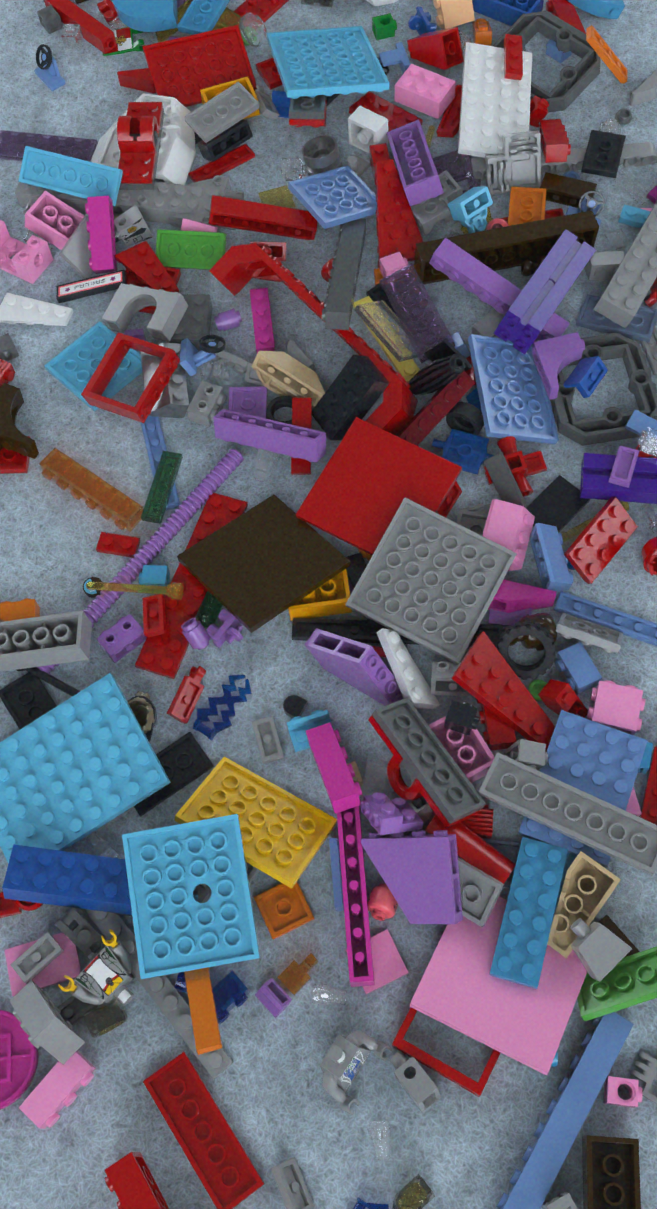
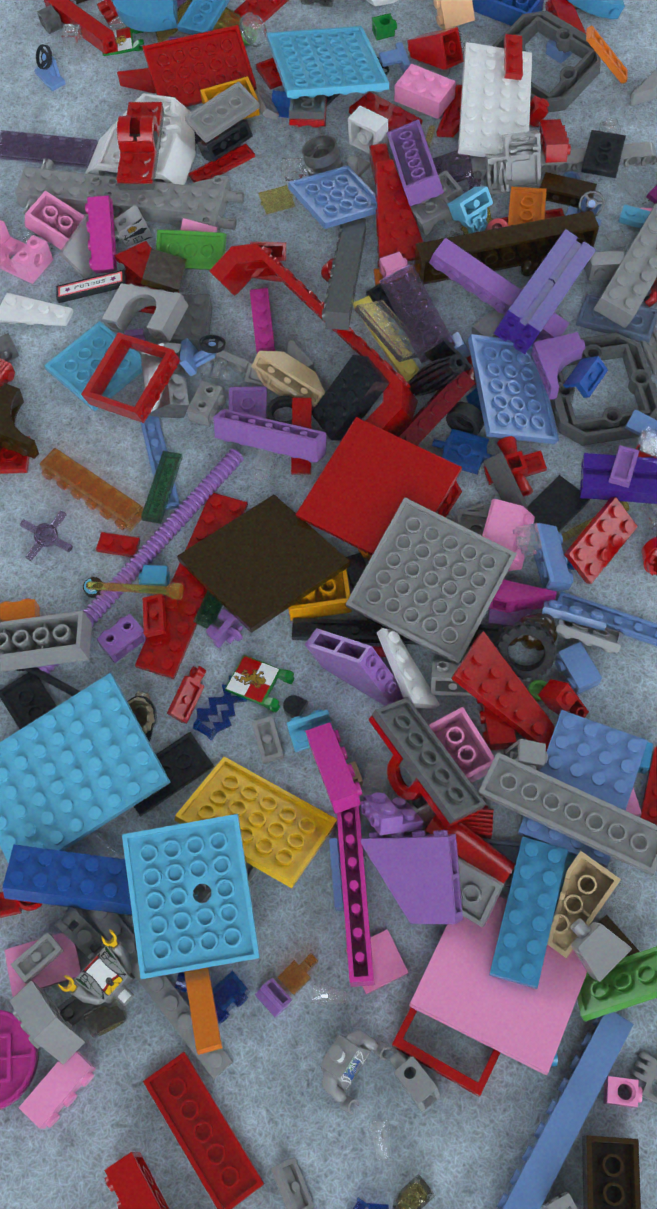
medium azure plate [18,146,123,206] -> none
medium lavender brick [181,618,210,650] -> none
red brick [209,195,317,240] -> none
medium lavender brick [214,308,242,331] -> none
orange tile [254,882,315,940] -> none
coral head [368,884,398,921] -> none
blue hips [408,6,437,35] -> none
black brick [444,700,480,736] -> none
orange slope [472,18,492,46] -> none
bright pink brick [586,680,646,735] -> none
flat silver plate [615,108,632,125] -> none
none -> clear purple bar [20,510,73,561]
none -> dark brown tile [141,249,187,293]
none -> flag [225,655,295,713]
none -> clear brick [513,523,542,557]
none -> medium blue plate [542,600,607,631]

